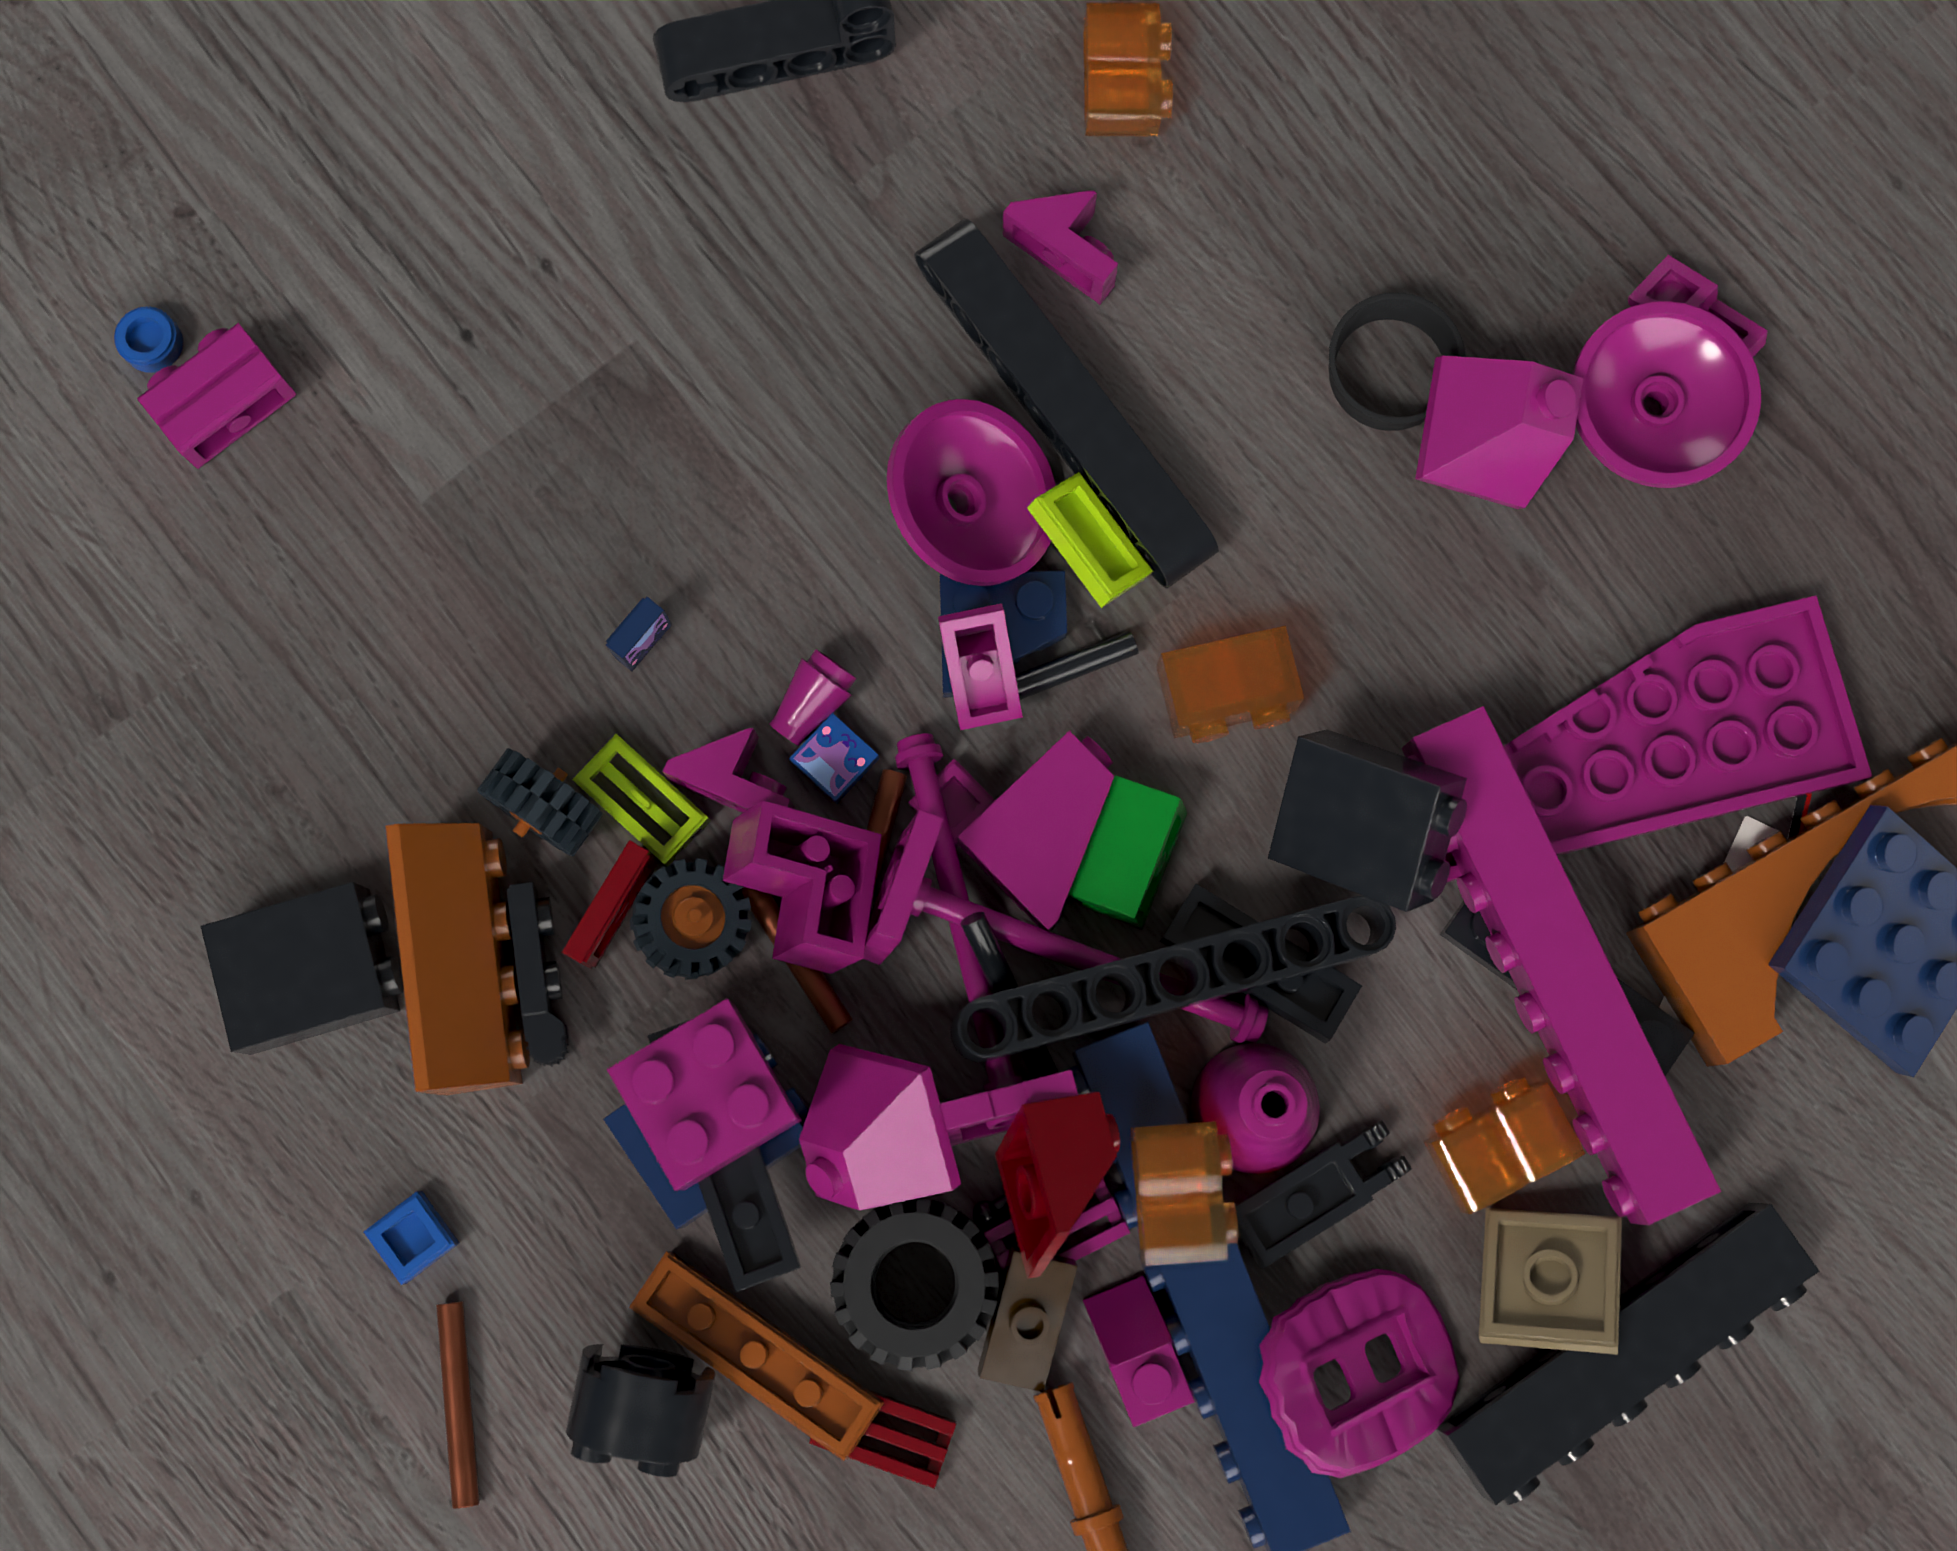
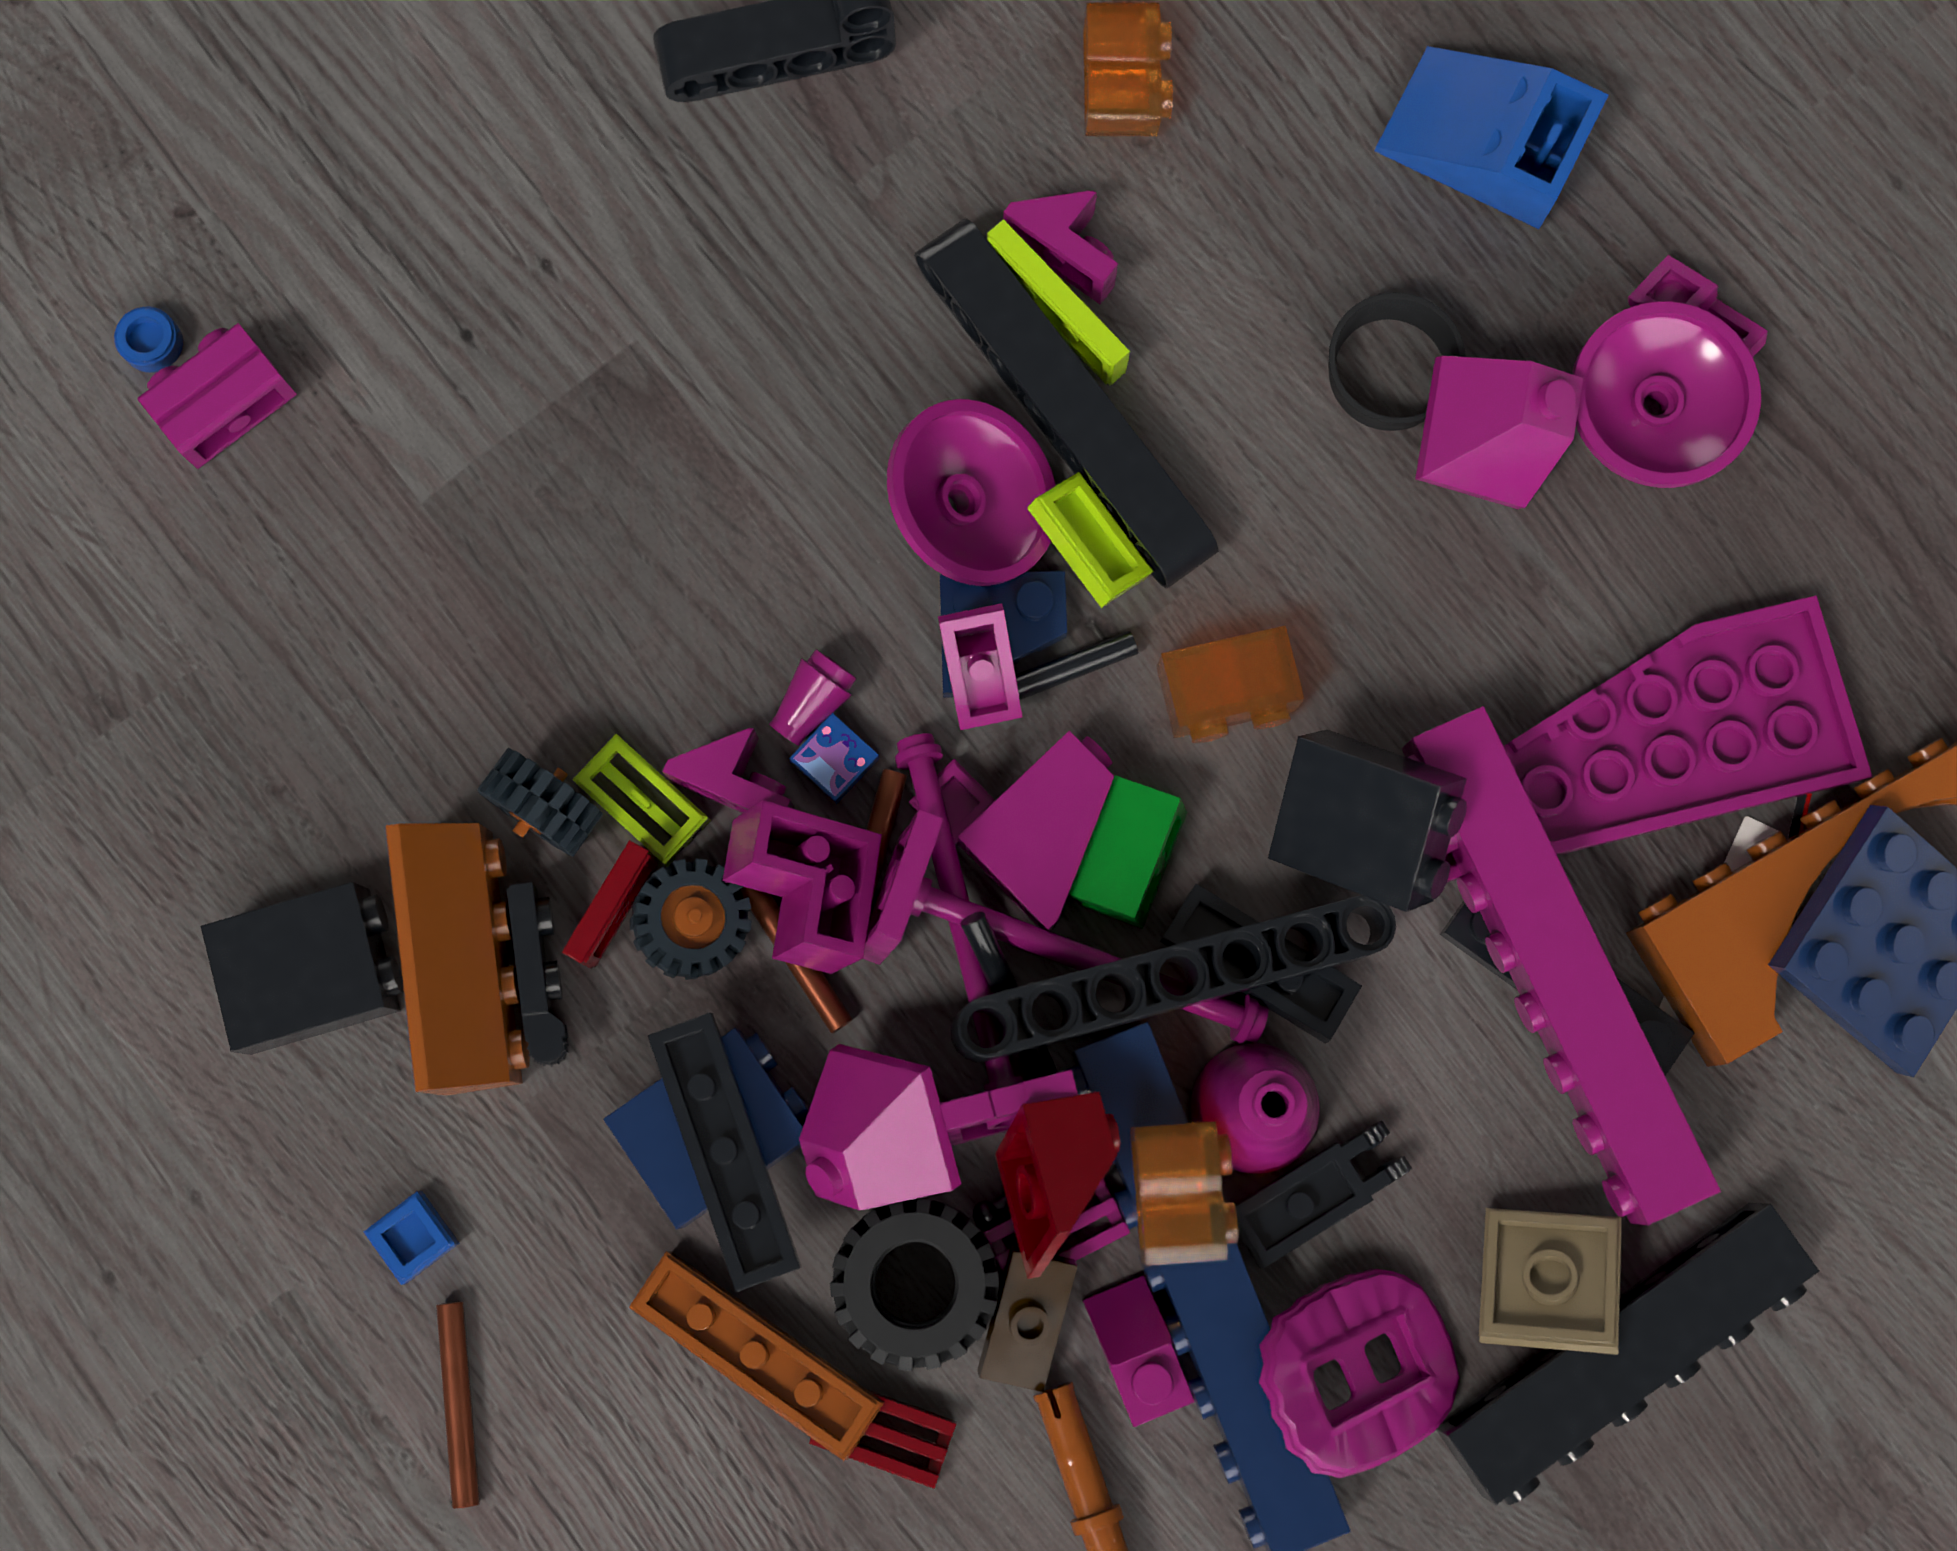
black brick [566,1344,716,1477] -> none
dark blue tile [606,597,672,672] -> none
magenta brick [606,998,802,1191] -> none
clear orange brick [1423,1076,1586,1214] -> none
none -> lime tile [987,219,1130,386]
none -> blue slope [1374,46,1609,229]

